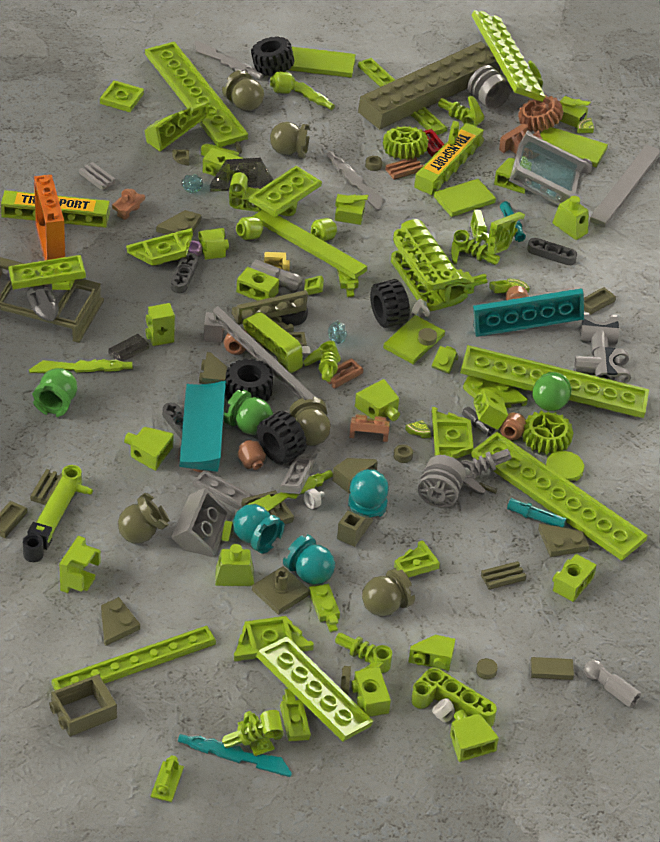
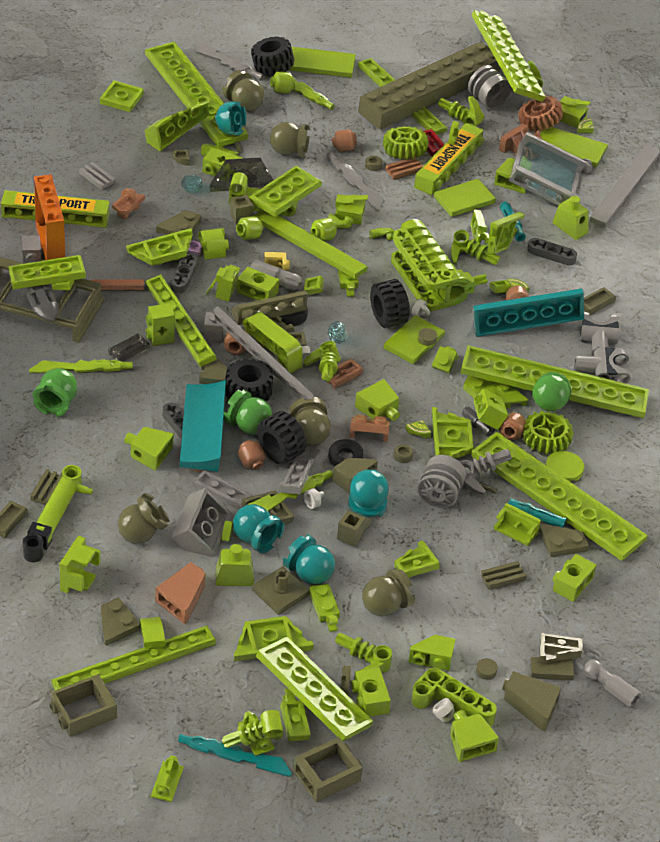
none -> light grey brick [22,235,41,264]
none -> nougat axle [91,279,145,290]
none -> lime slope [139,617,165,648]
none -> lime tile [145,274,217,367]
none -> nougat slope [155,562,206,624]
none -> lime piece [206,265,240,302]
none -> teal cylinder [215,102,247,135]
none -> olive panel [230,195,253,225]
none -> olive window [293,737,363,802]
none -> lime arm [327,213,354,228]
none -> black tyre [328,439,364,467]
none -> nougat head [332,129,357,152]
none -> lime arm [369,228,395,240]
none -> lime hinge [494,503,541,546]
none -> olive slope [502,671,561,732]
none -> olive wing [539,633,583,663]

